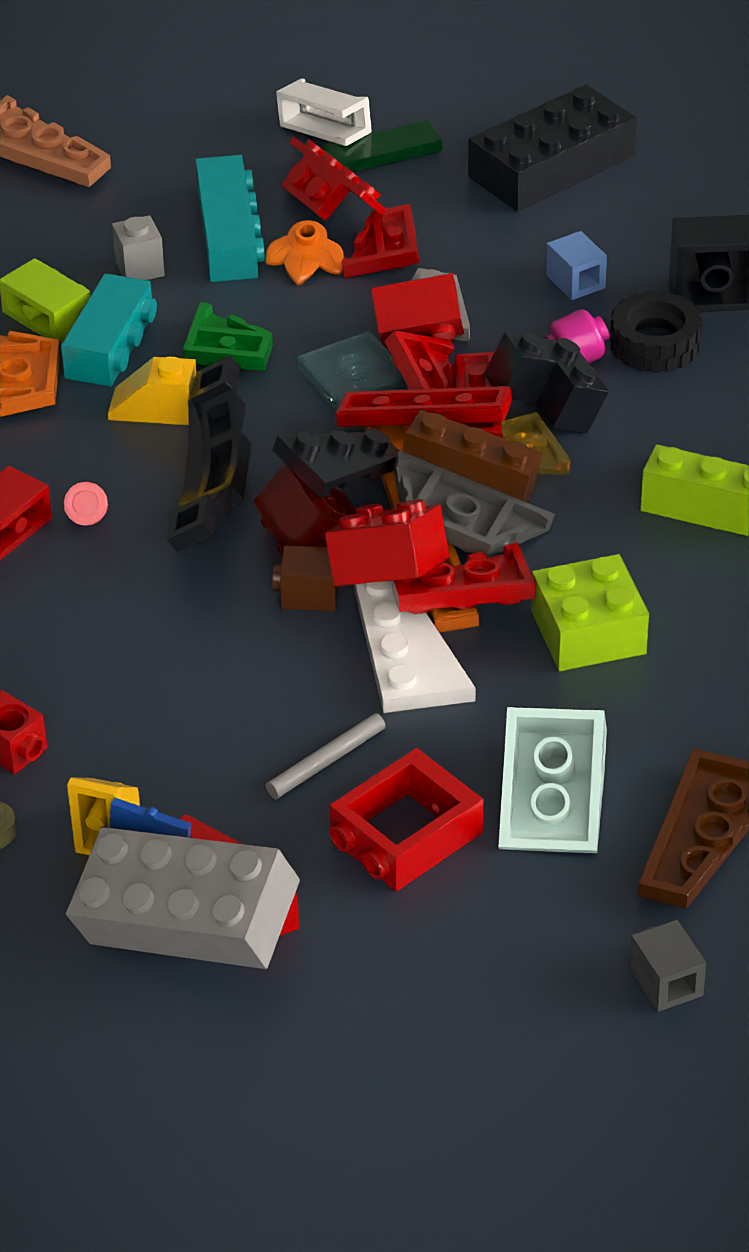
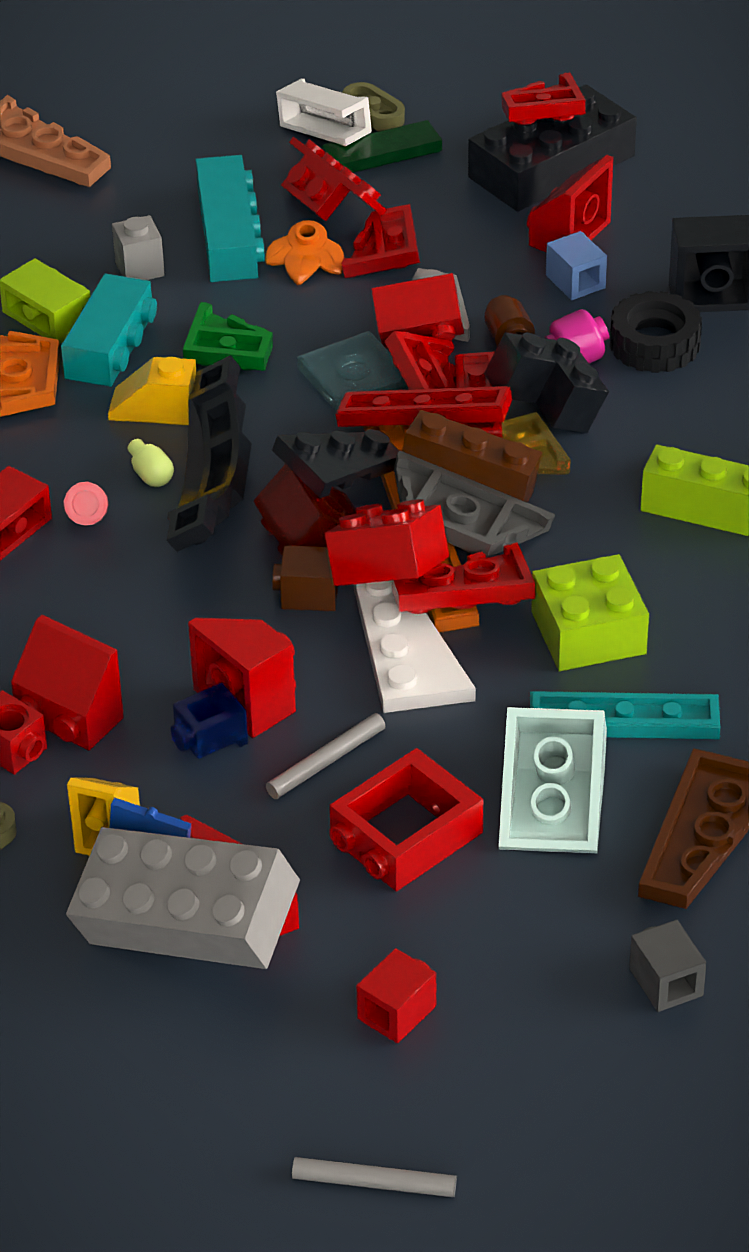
none -> red slope [11,615,124,751]
none -> yellowish green cylinder [128,439,174,487]
none -> clear blue brick [170,683,248,759]
none -> red slope [188,618,296,738]
none -> light grey bar [292,1157,457,1198]
none -> olive plate [342,82,405,132]
none -> red brick [356,948,436,1044]
none -> reddish brown brick [484,295,535,346]
none -> red wing [501,72,586,125]
none -> red slope [527,155,613,253]
none -> teal tile [530,691,720,739]

